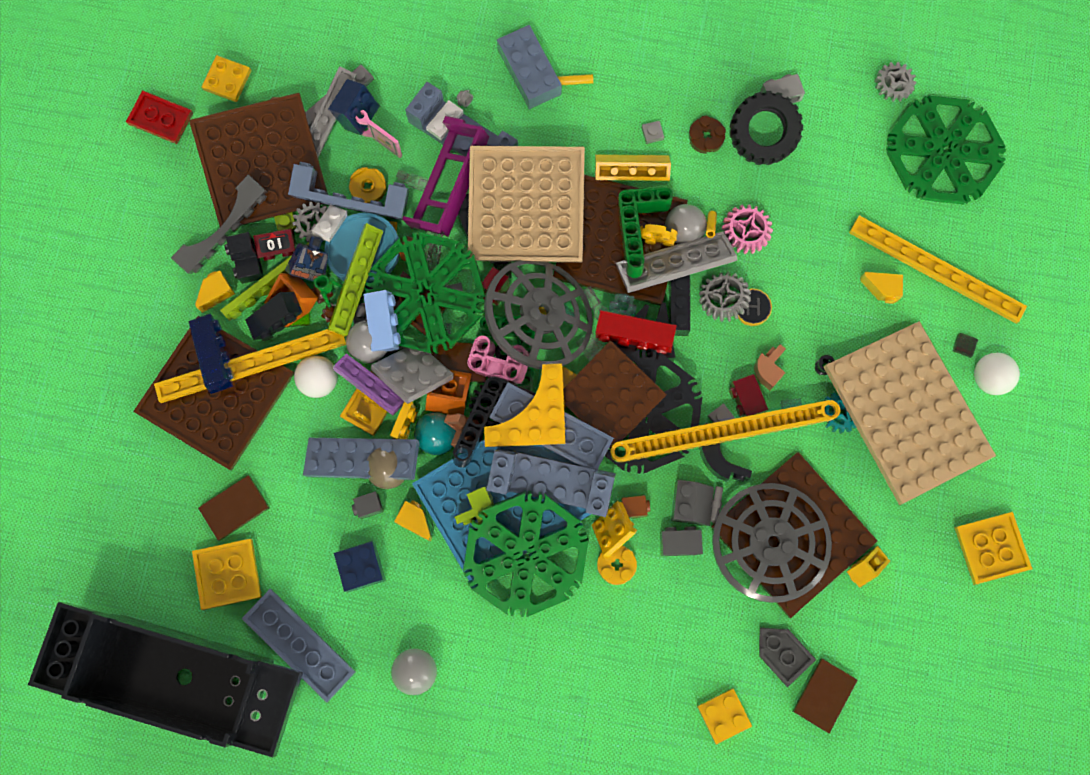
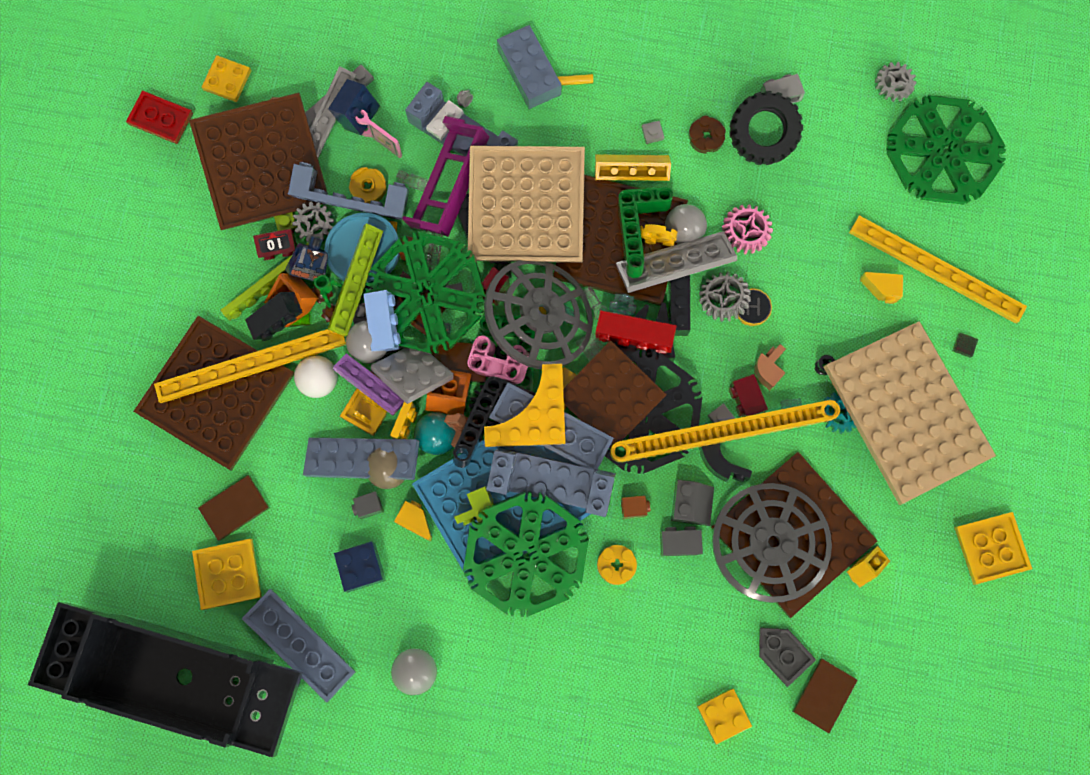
dark grey arch [171,175,268,274] -> none
clear blue brick [188,314,234,394] -> none
yellow slope [195,270,235,313] -> none
black brick [224,232,264,284] -> none
white plate [312,204,348,242] -> none
yellow plate [592,501,637,557] -> none
yellow piece [706,211,717,238] -> none
light grey piece [711,486,723,524] -> none
white piece [974,353,1020,395] -> none

